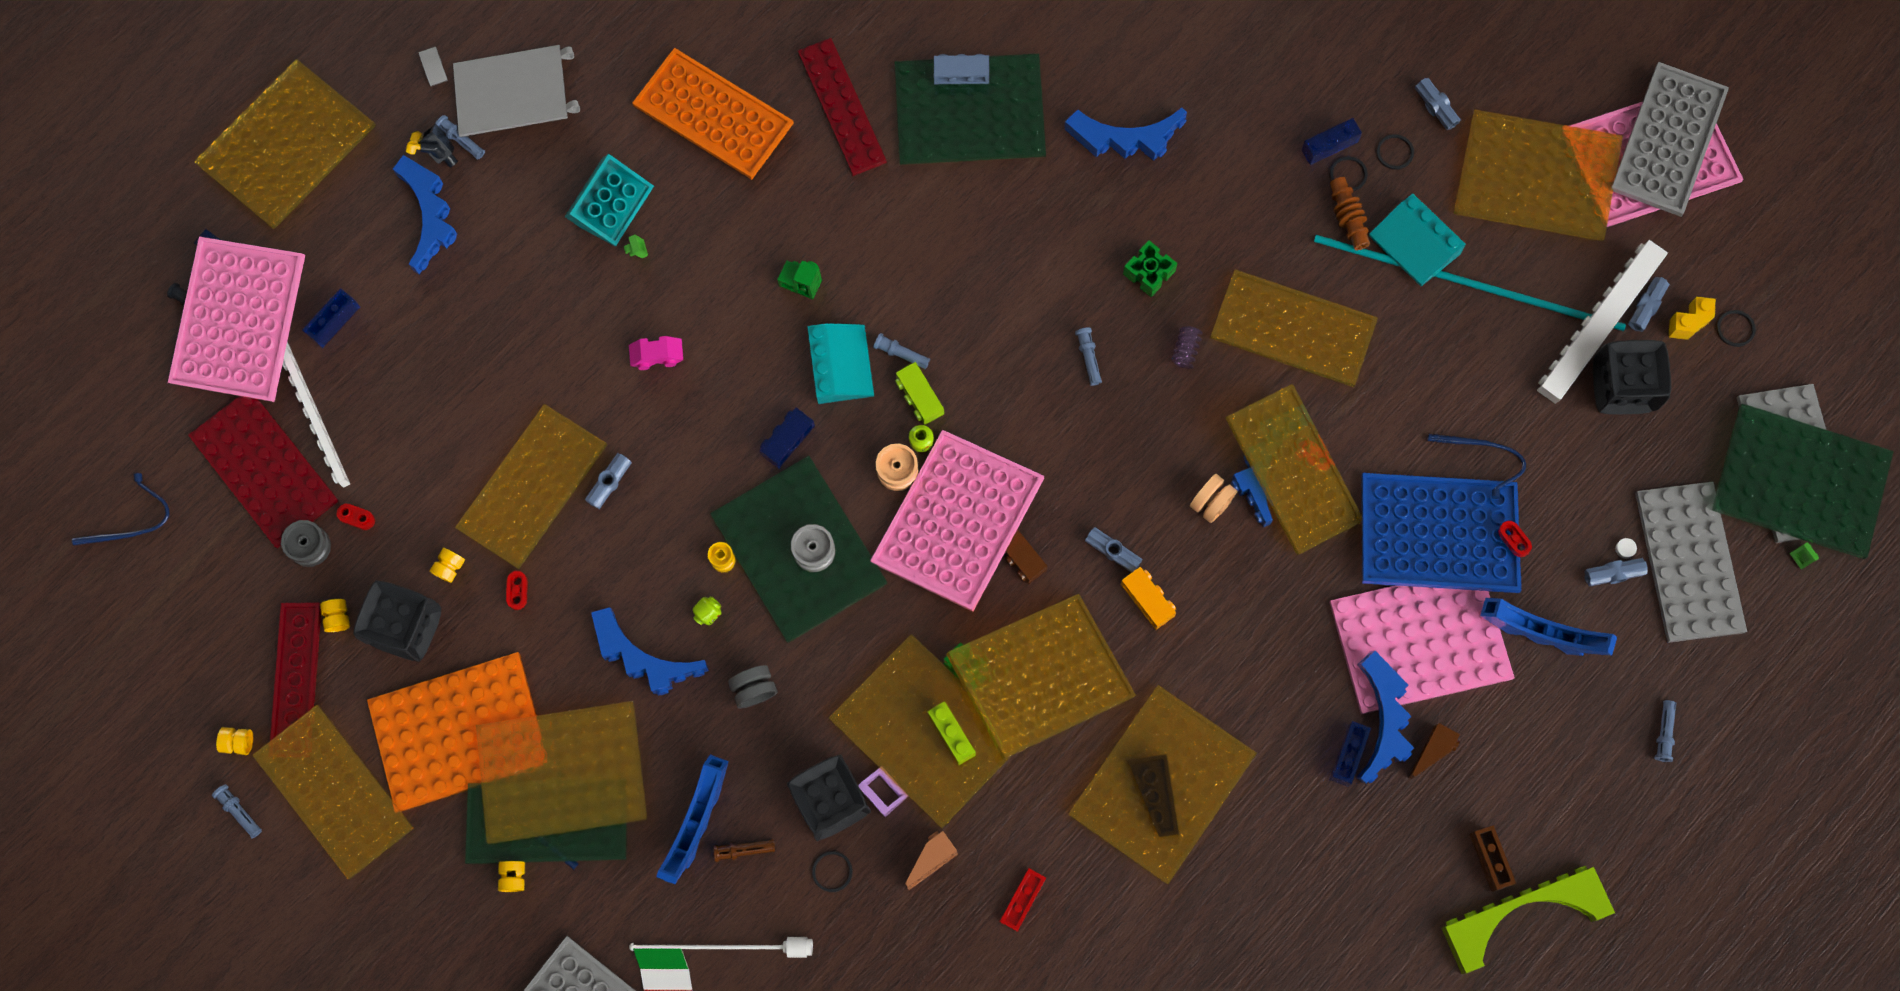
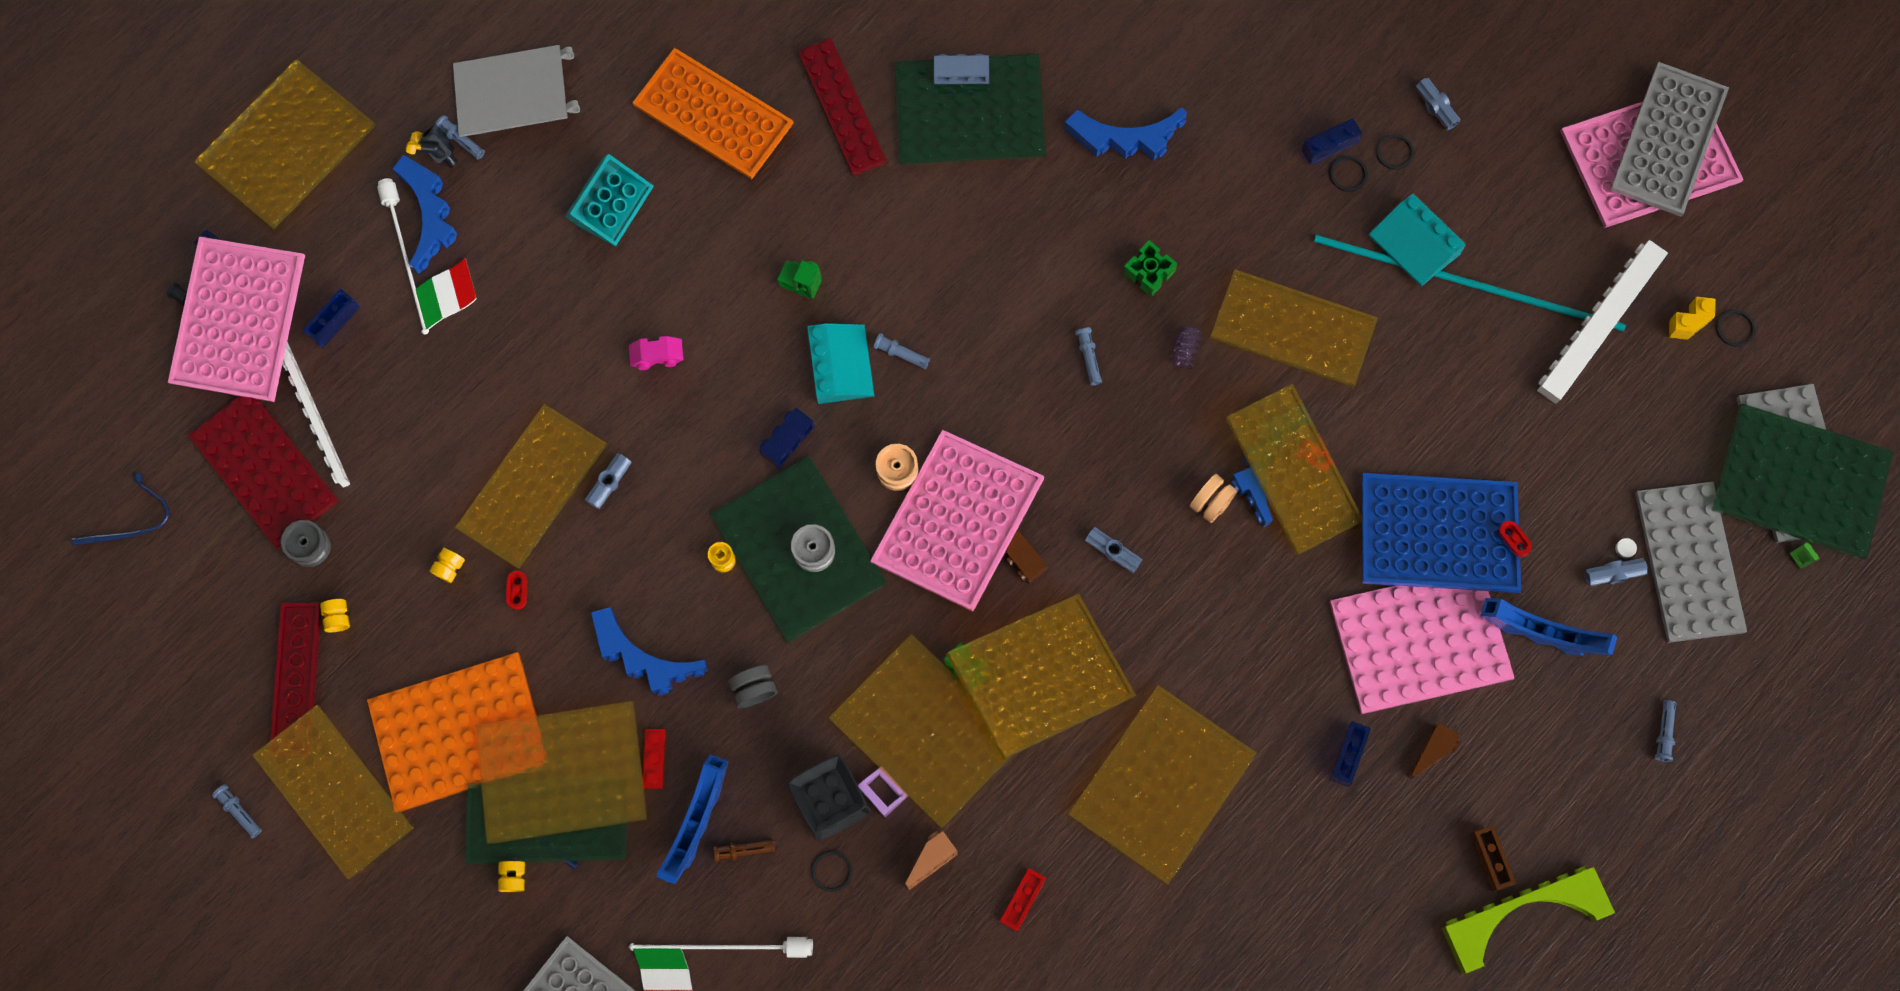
yellow wheel [216,727,253,755] -> none
red plate [337,504,375,530] -> none
black piece [353,580,441,662] -> none
light grey slope [419,47,448,87] -> none
bright green tile [624,235,648,258] -> none
lime head [693,596,721,625] -> none
lime brick [895,362,944,425] -> none
lime head [909,425,934,452] -> none
lime brick [928,701,976,765] -> none
light orange brick [1121,567,1176,630] -> none
dark brown wing [1127,754,1180,838] -> none
dark orange piece [1330,177,1370,250] -> none
blue arch [1357,651,1414,784] -> none
dark blue piece [1427,434,1526,499] -> none
clear yellow plate [1453,109,1623,241] -> none
black piece [1593,340,1671,414] -> none
sand blue piece [1628,277,1670,332] -> none
none -> flag [377,178,477,334]
none -> red plate [643,729,666,789]

